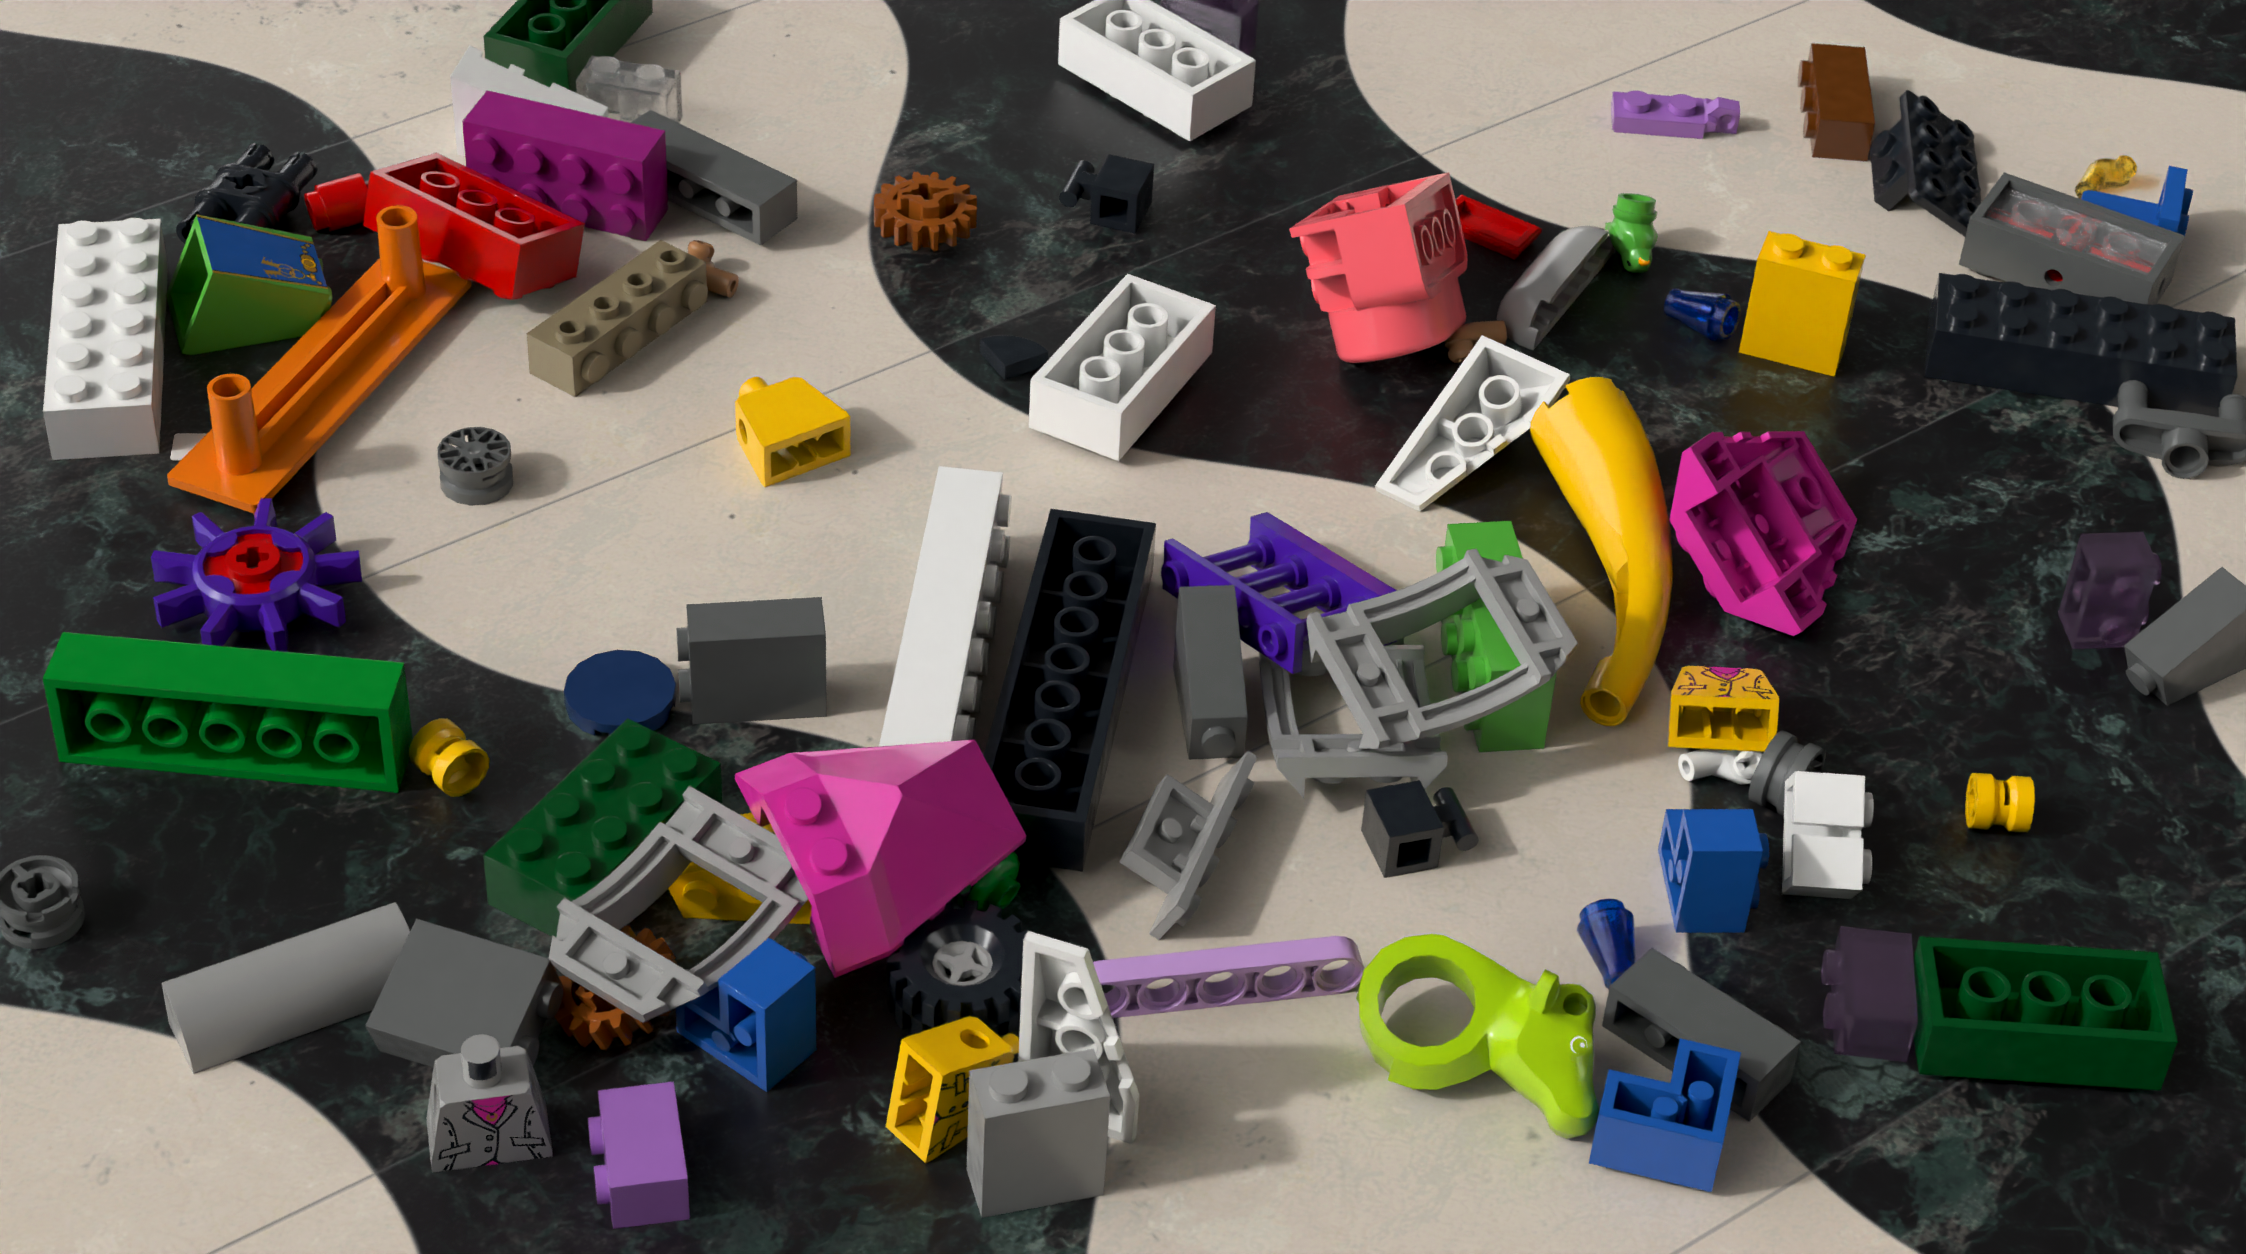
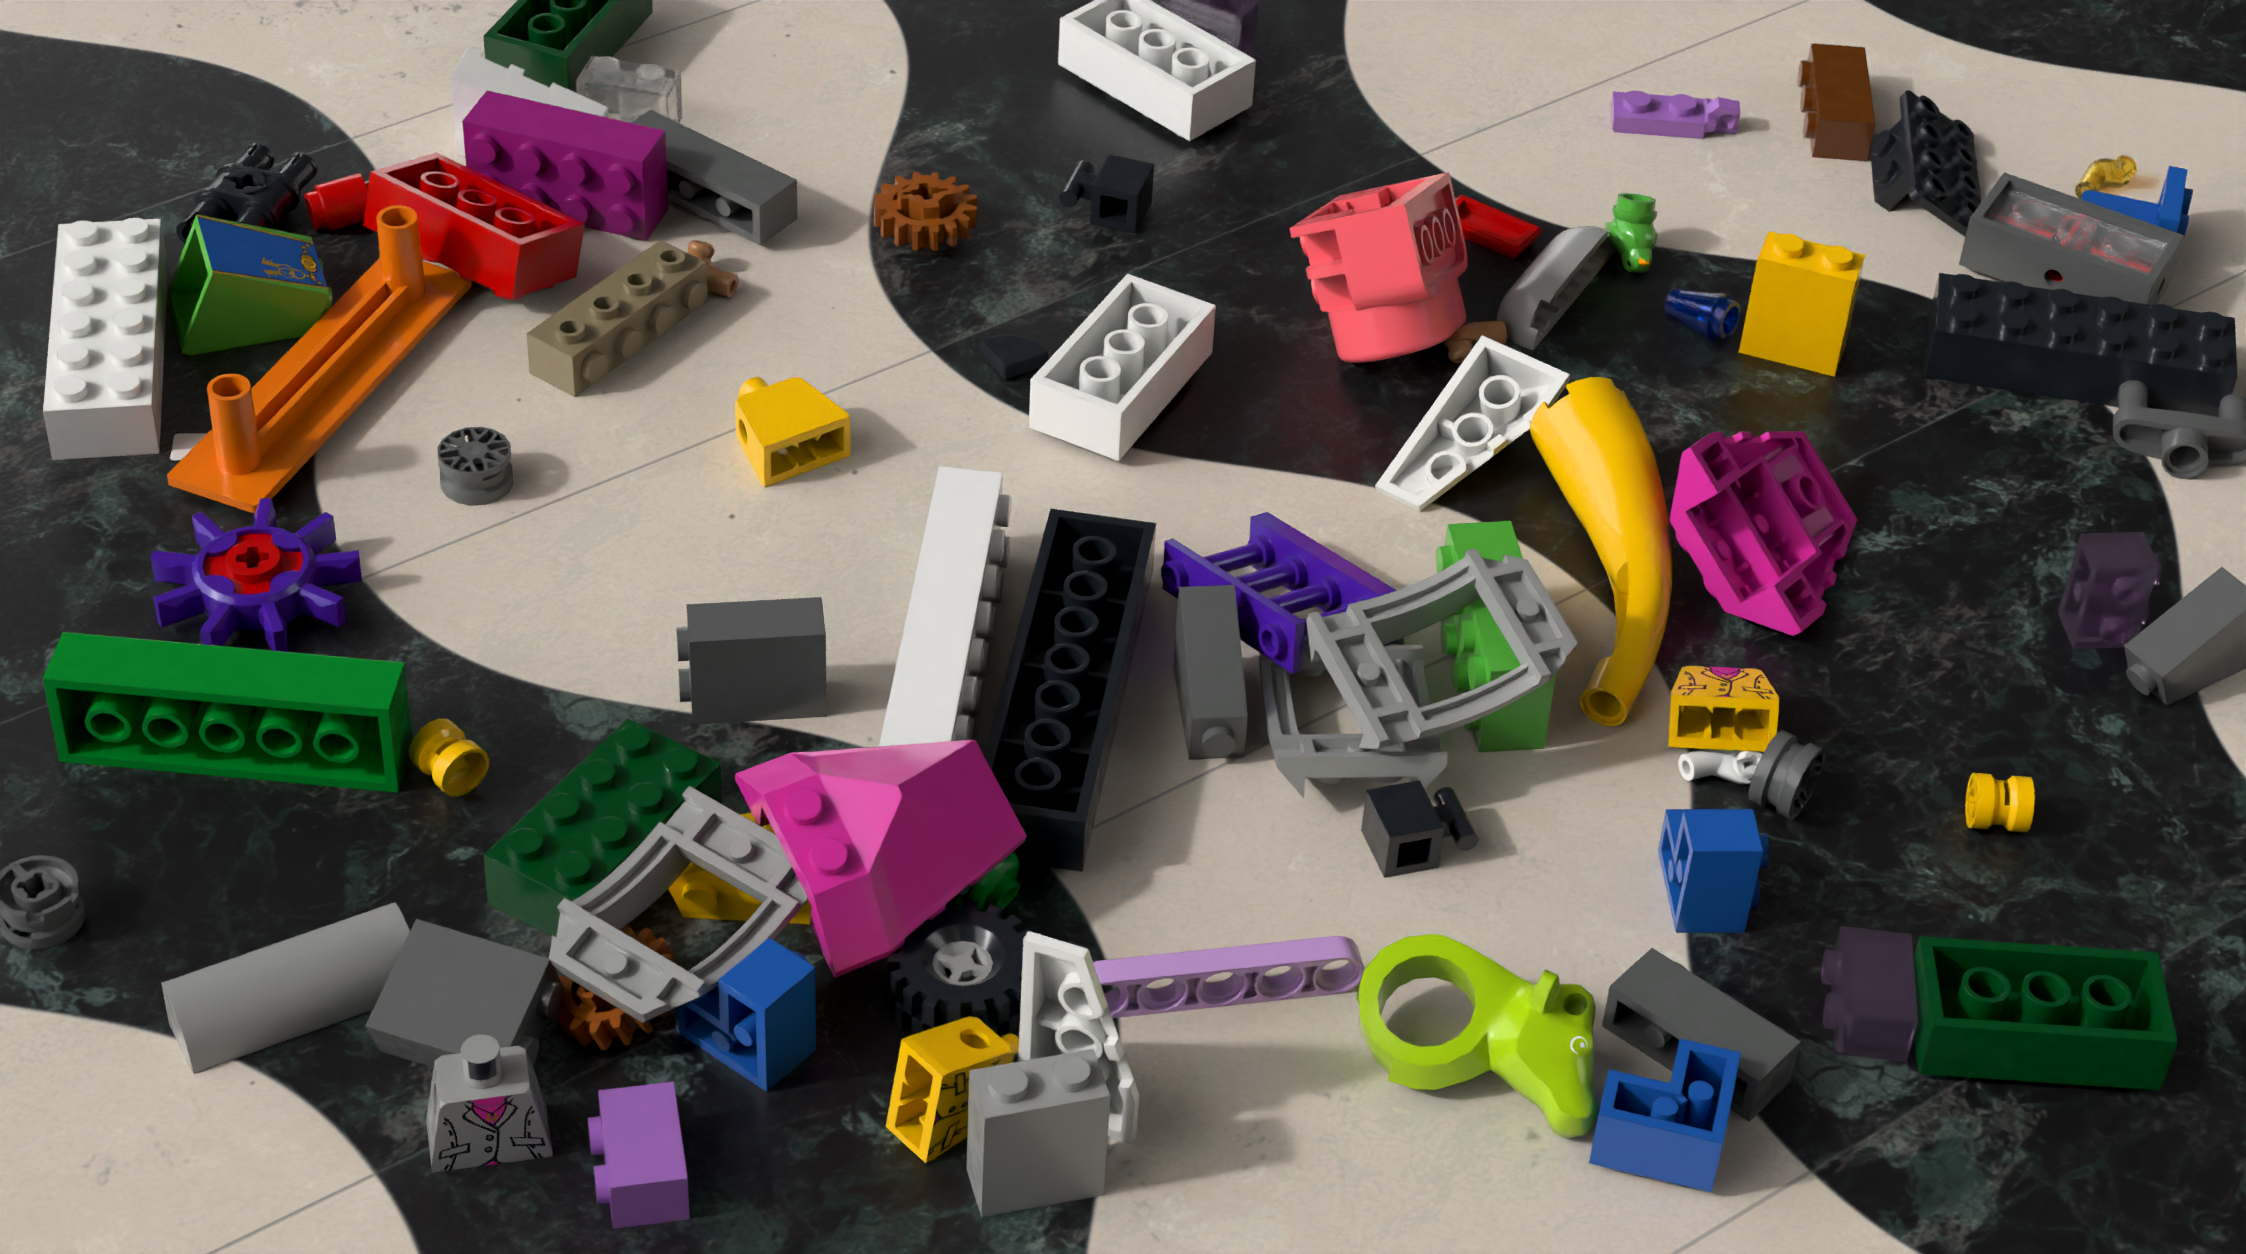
dark blue tile [564,650,677,736] -> none
light grey bracket [1120,751,1257,940] -> none
clear blue cone [1577,899,1636,989] -> none
white piece [1782,771,1874,899] -> none

